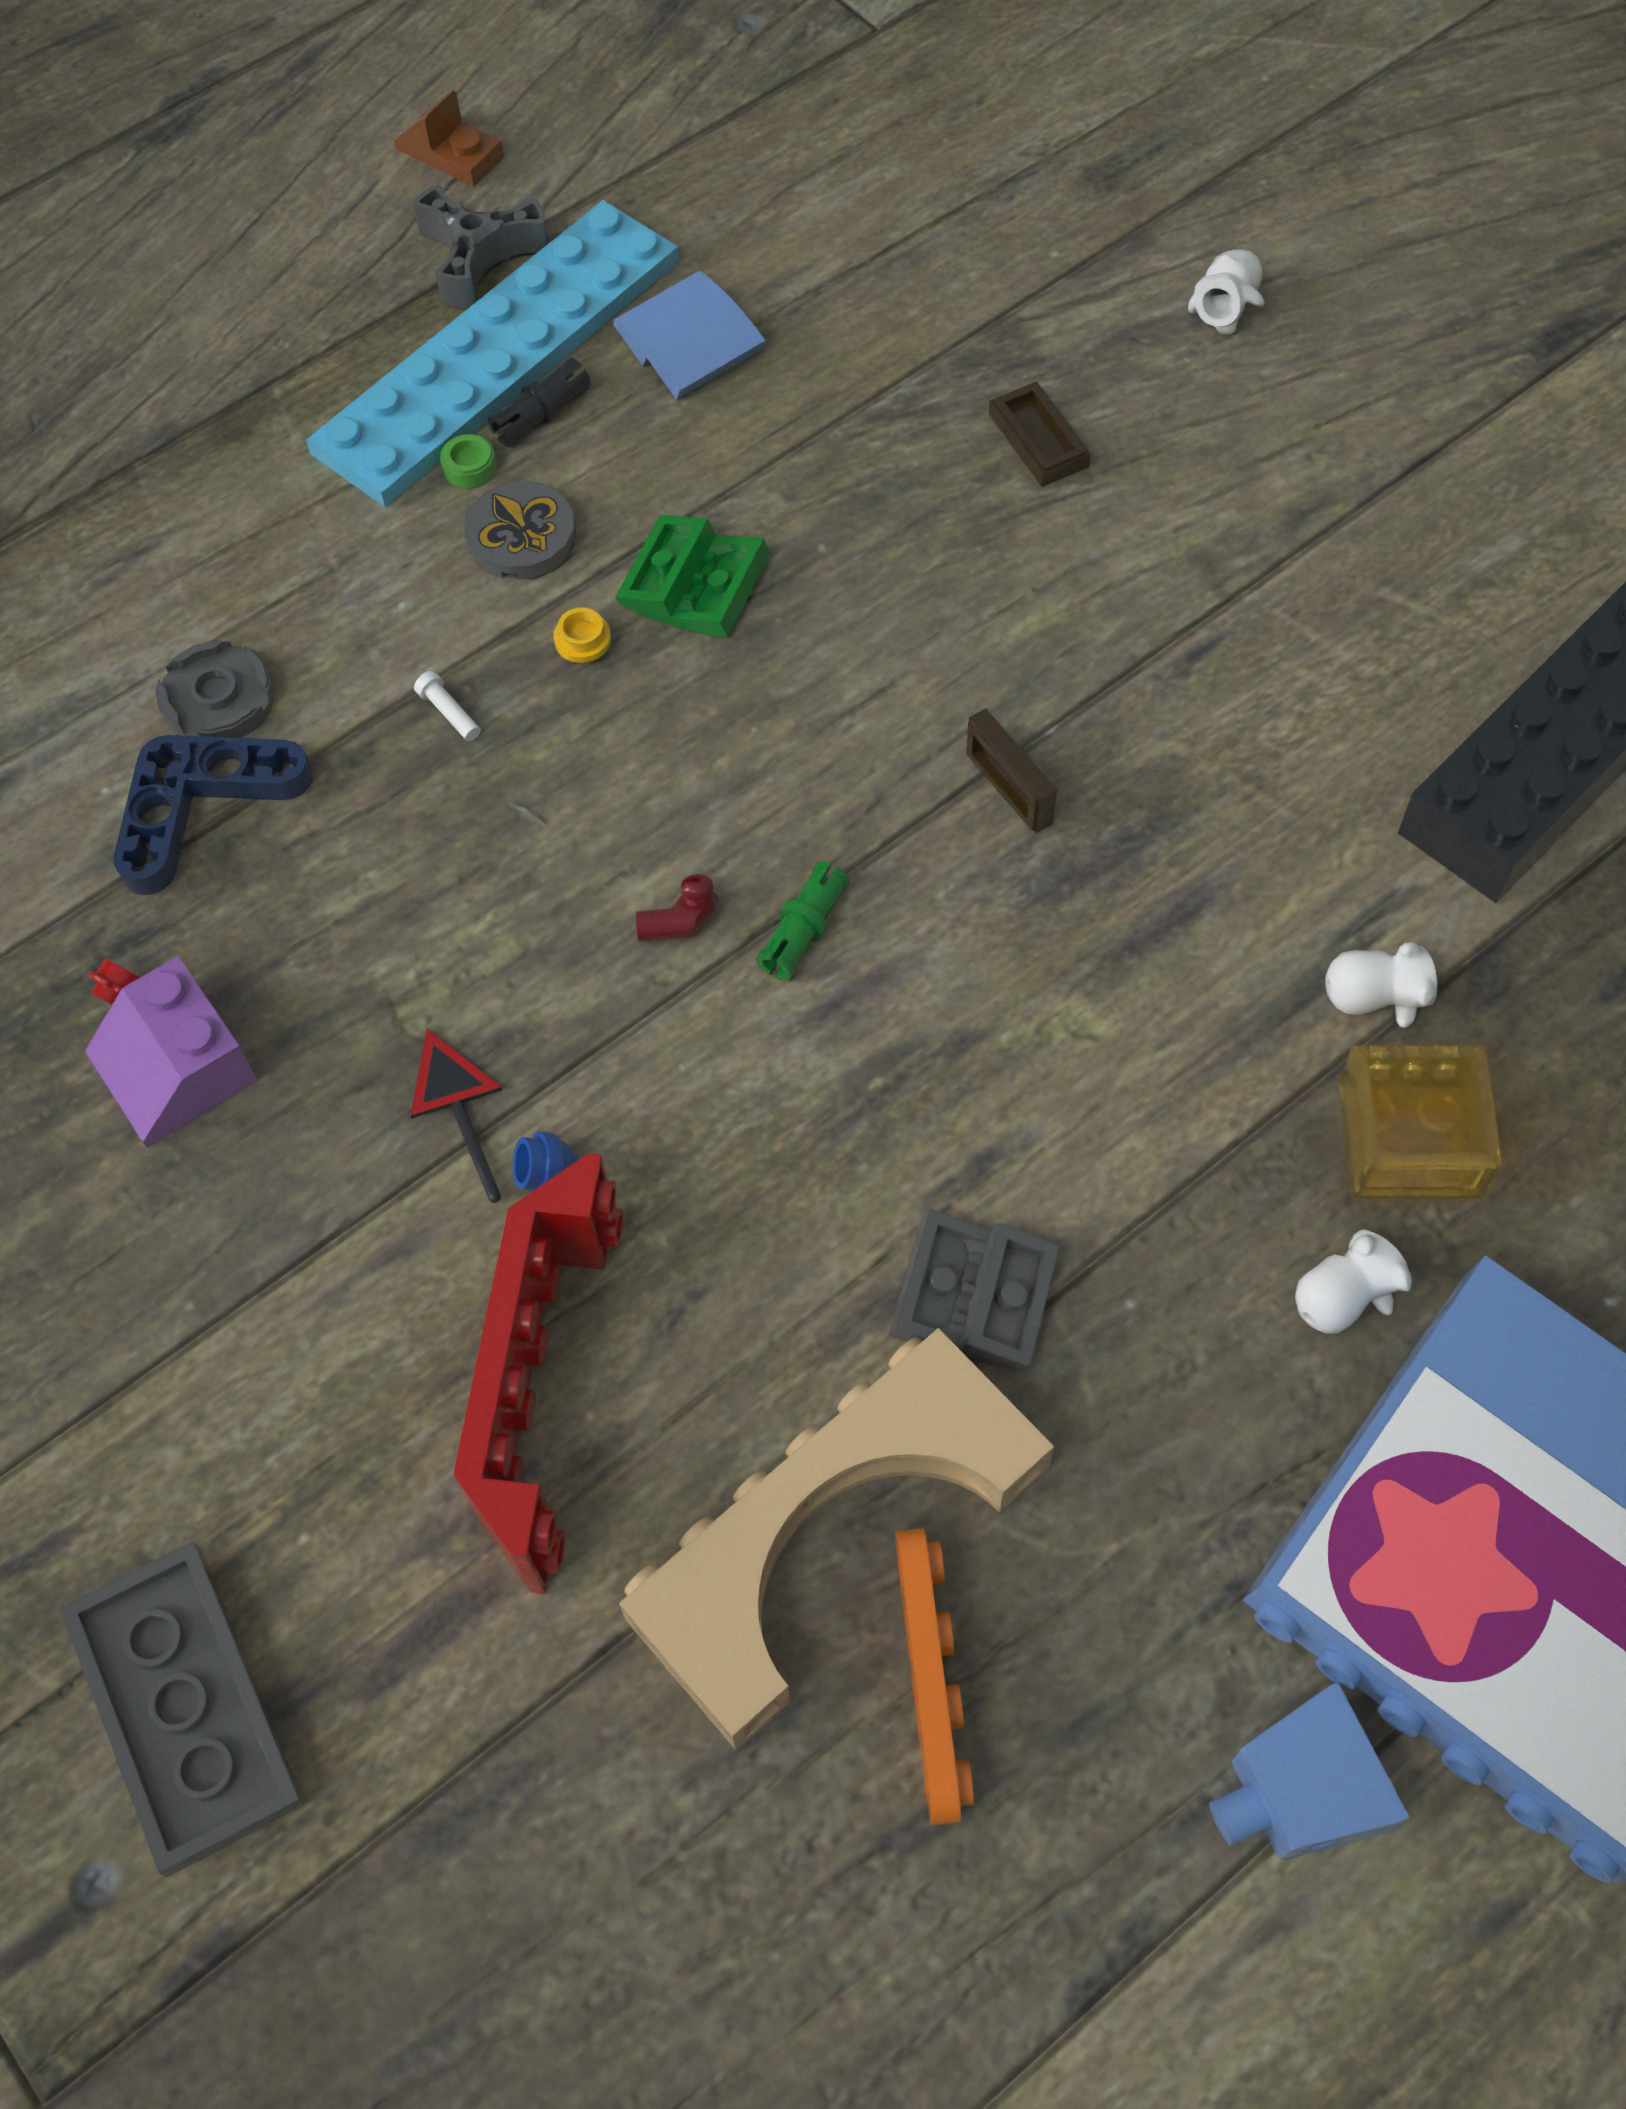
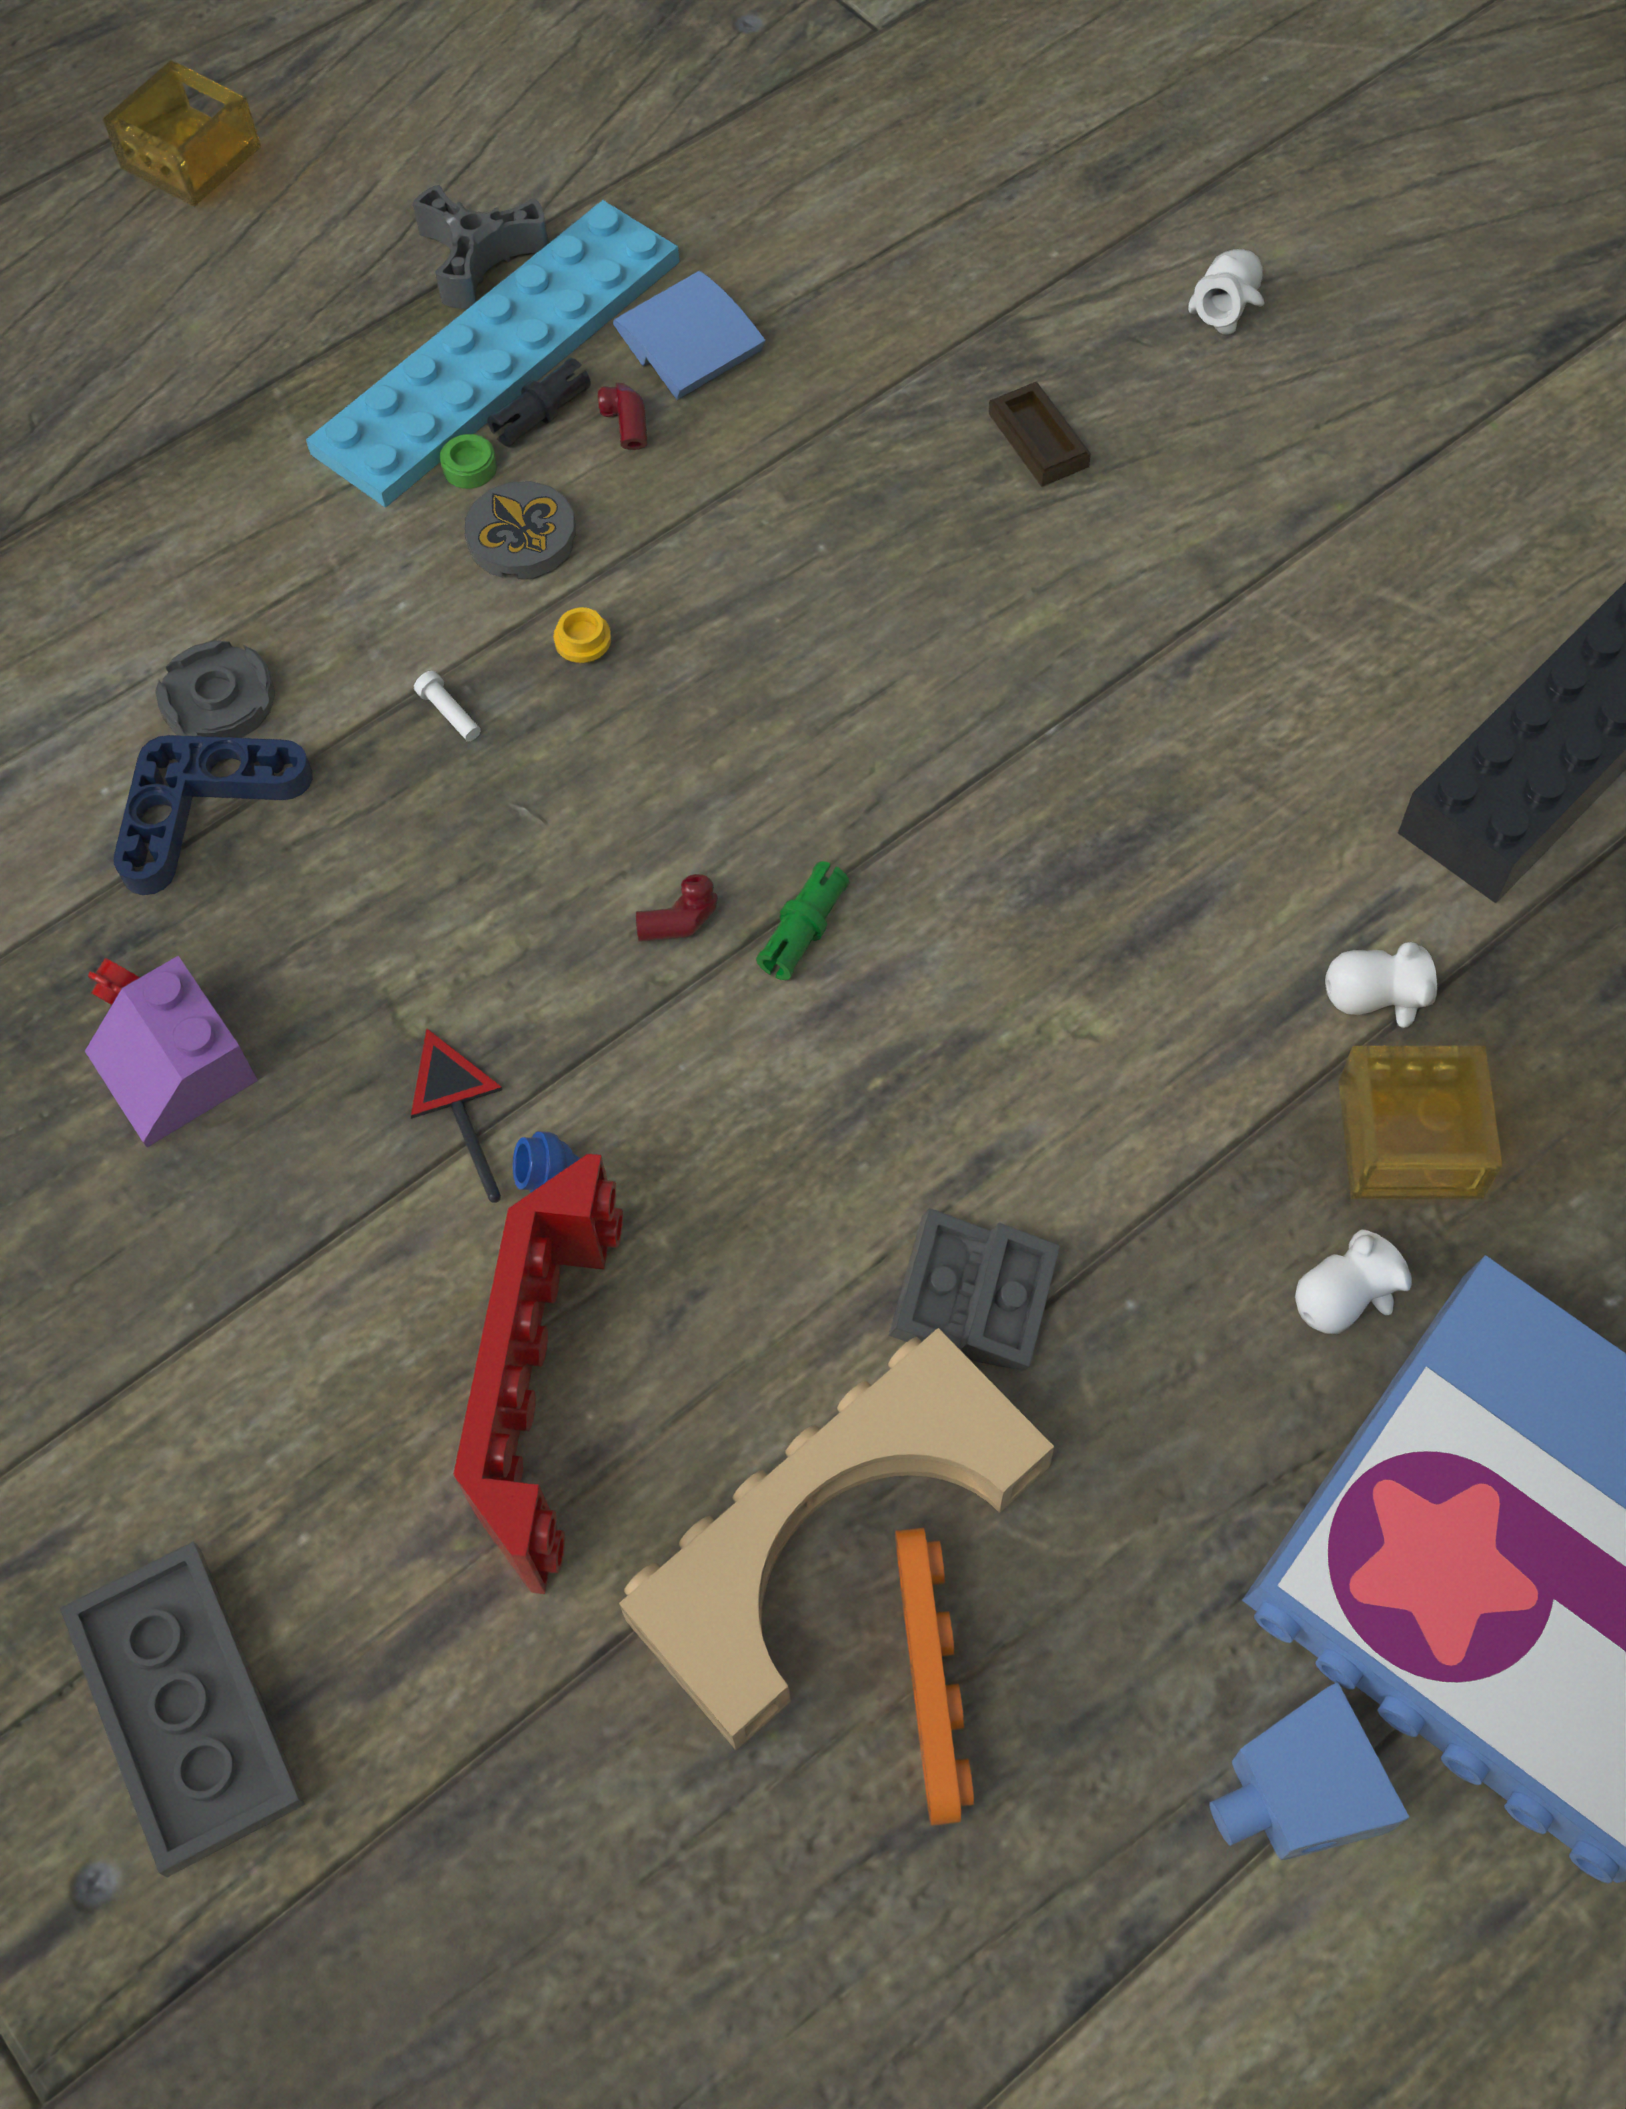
dark orange slope [394,90,504,187] -> none
green slope [615,515,771,638] -> none
dark brown tile [966,708,1057,833] -> none
none -> clear yellow piece [103,60,261,207]
none -> dark red arm [598,383,648,450]

